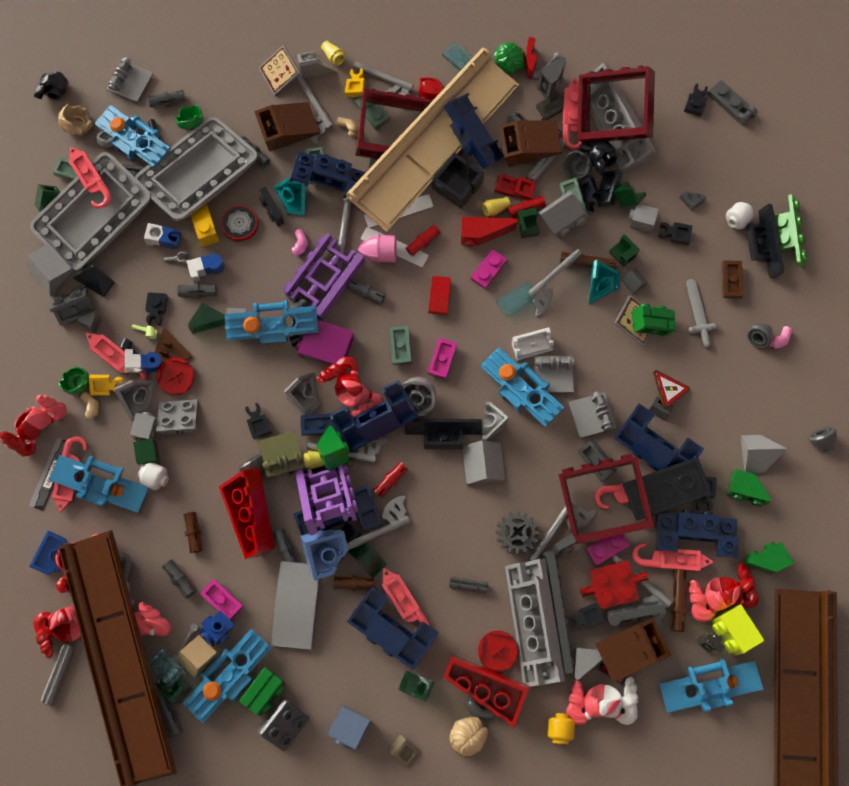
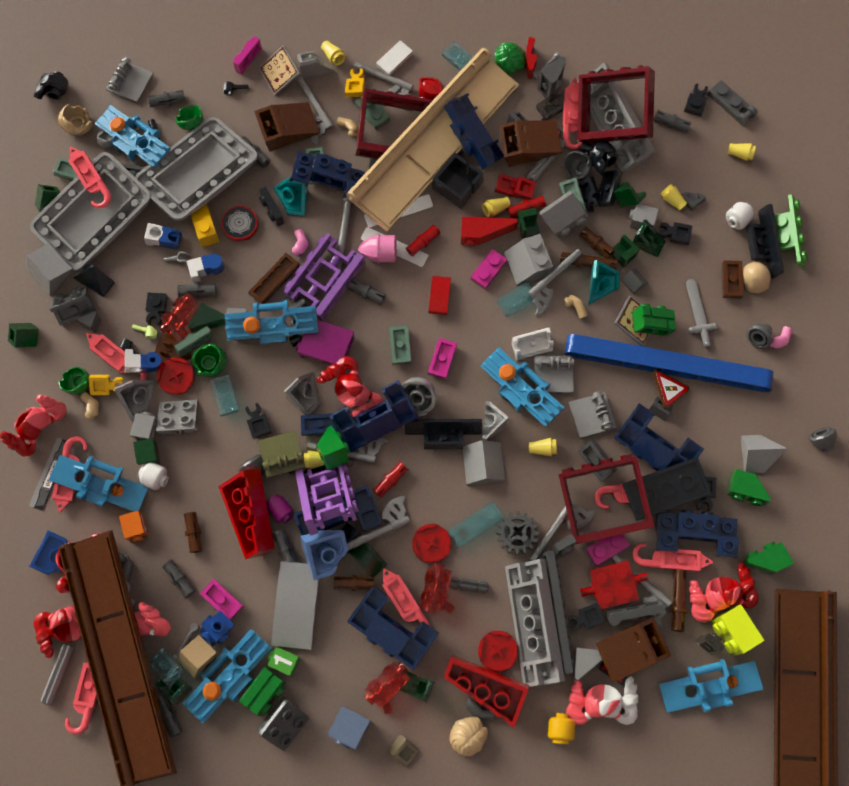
none -> dark green panel [8,323,39,348]
none -> coral plate [65,662,97,735]
none -> orange brick [119,510,149,543]
none -> clear red brick [159,293,197,340]
none -> sand green plate [175,326,212,357]
none -> green hair [191,344,227,377]
none -> clear light blue plate [210,374,240,417]
none -> black hand [223,81,249,95]
none -> dark pink plate [233,36,262,74]
none -> reddish brown plate [248,253,300,304]
none -> magenta brick [266,494,294,524]
none -> bright green brick [267,647,300,676]
none -> clear red brick [364,661,410,714]
none -> white tile [376,40,413,76]
none -> red tile [412,524,451,564]
none -> clear red brick [420,563,455,614]
none -> clear light blue plate [448,501,503,548]
none -> light grey slope [504,234,553,286]
none -> light yellow cone [529,438,557,457]
none -> tan arm [564,295,588,319]
none -> blue beam [565,334,774,392]
none -> reddish brown pin [579,227,615,258]
none -> clear green slope [633,220,666,257]
none -> dark grey pin [654,109,692,133]
none -> light yellow cone [660,184,687,211]
none -> light yellow cone [728,143,756,161]
none -> tan hair [742,262,771,294]

